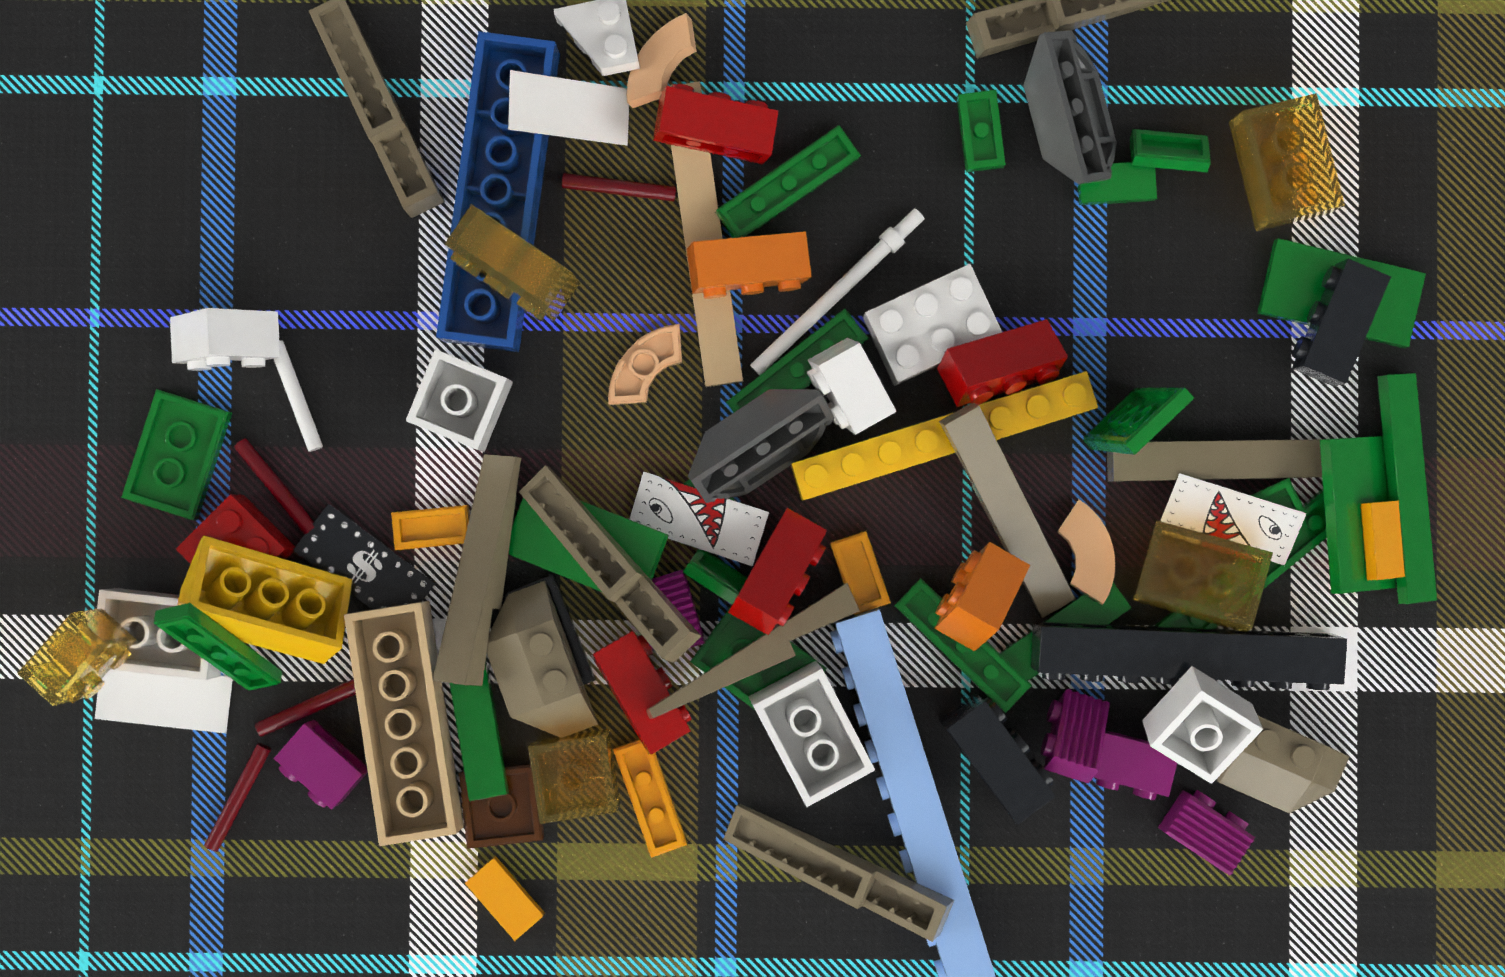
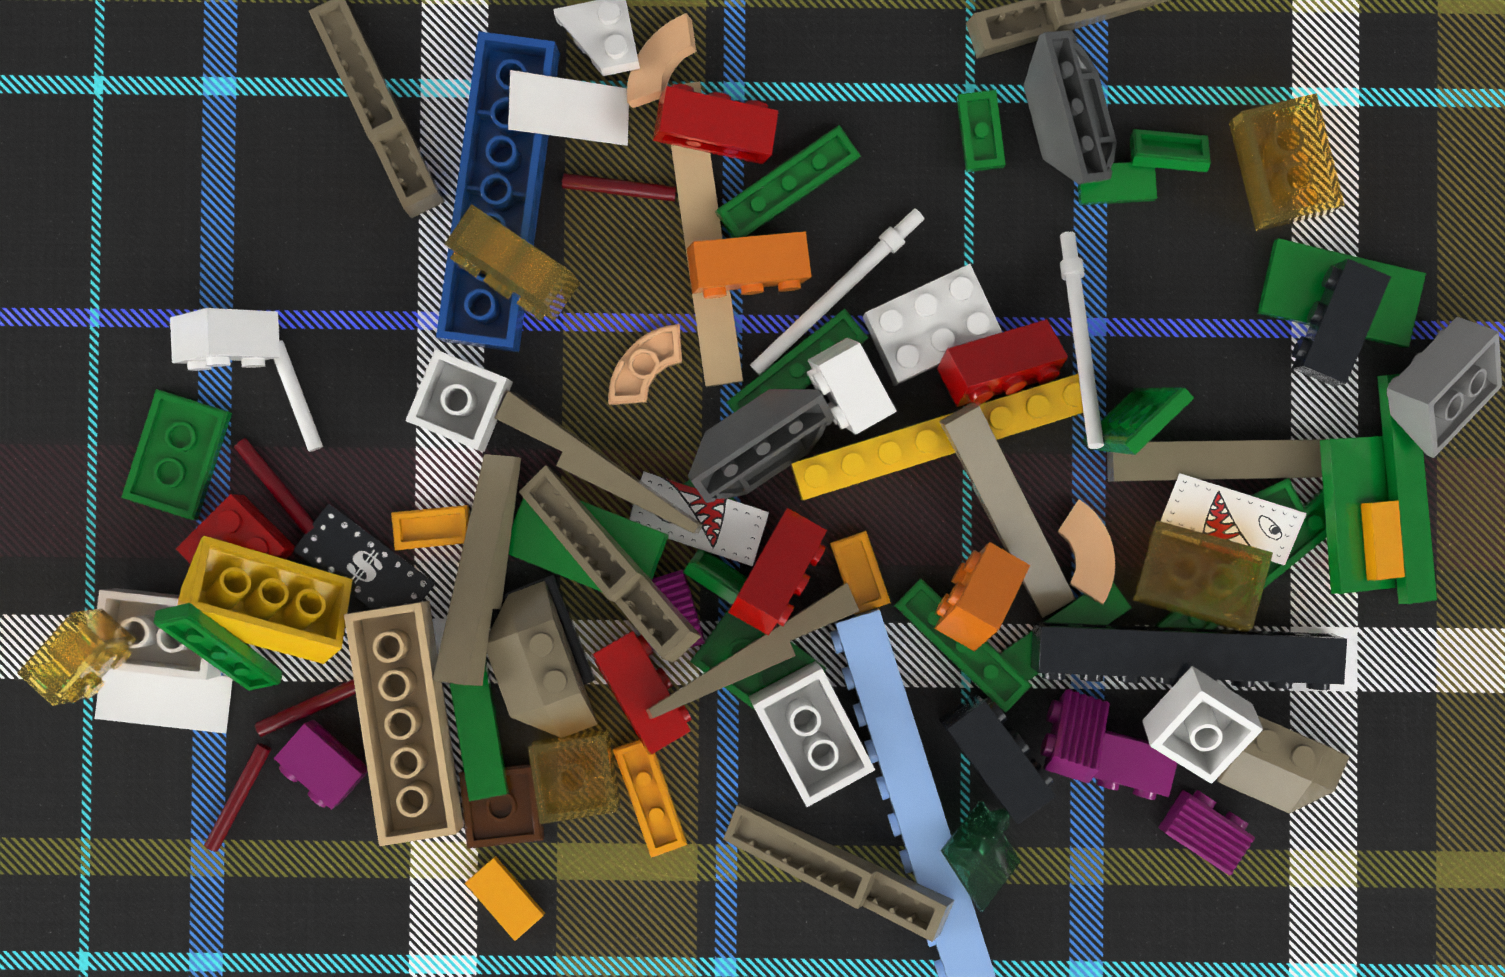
none -> dark tan slope [495,391,703,534]
none -> clear green hinge [940,801,1021,912]
none -> white bar [1060,232,1104,449]
none -> light grey slope [1387,317,1502,458]

